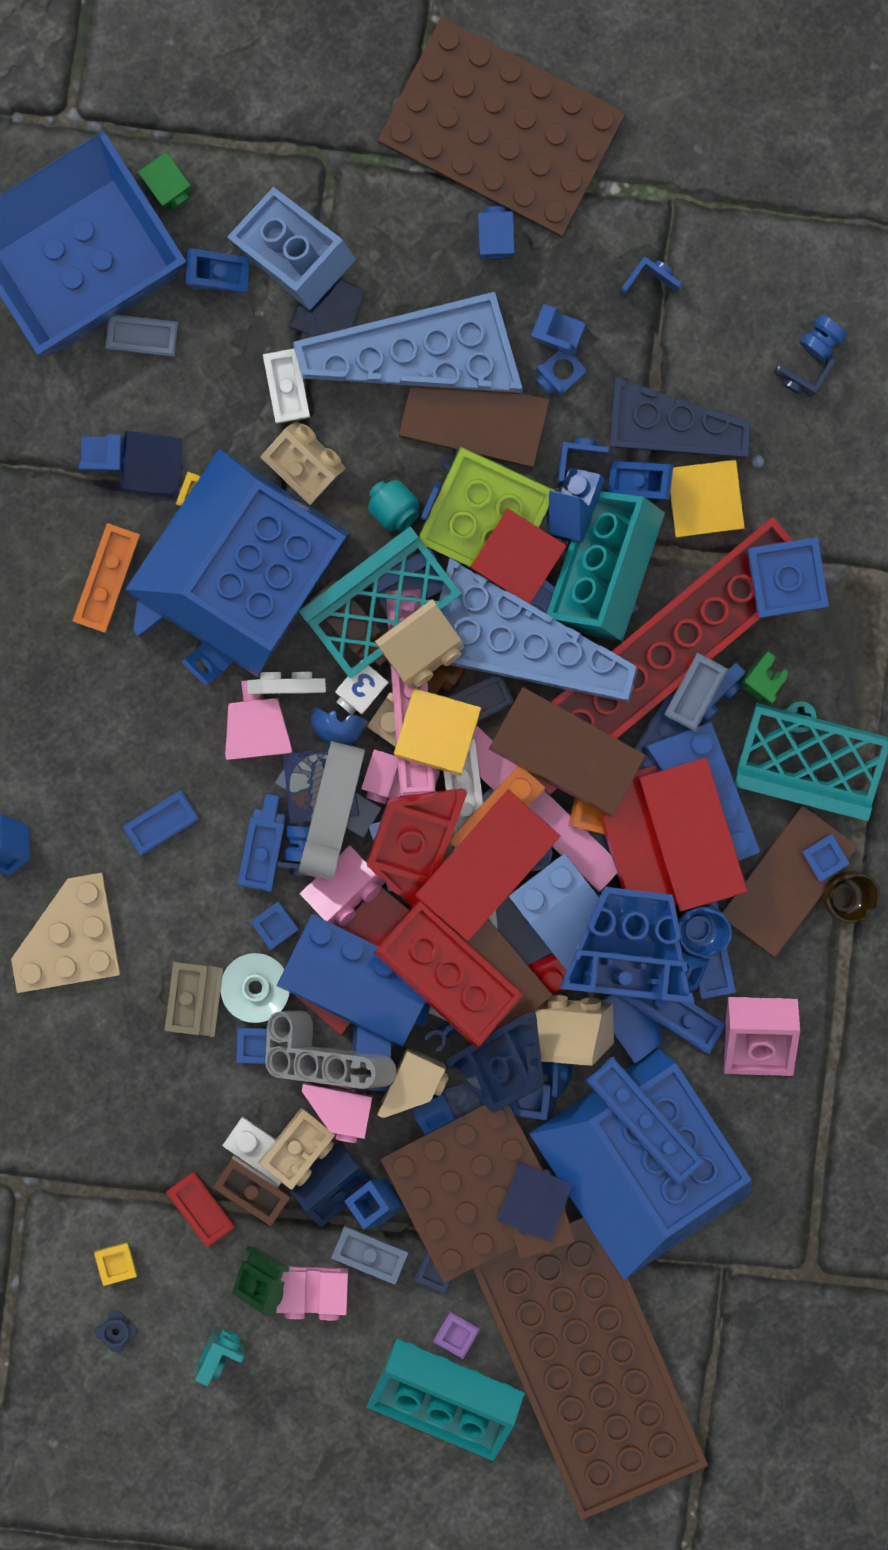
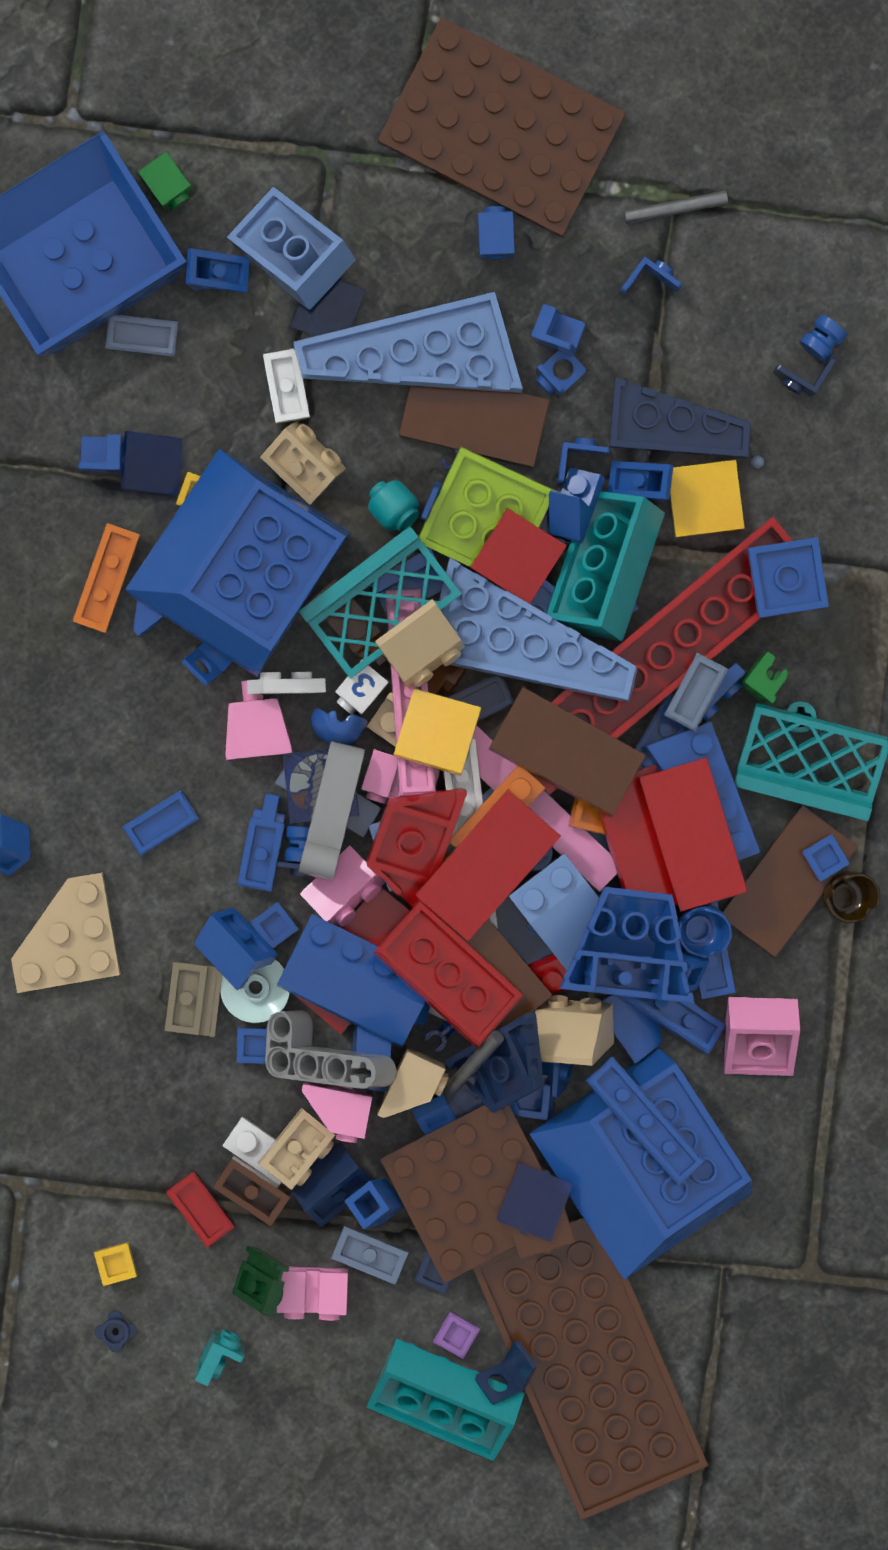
none -> blue panel [195,907,278,990]
none -> flat silver bar [441,1031,504,1102]
none -> dark blue bracket [475,1340,537,1405]
none -> flat silver bar [624,190,728,224]

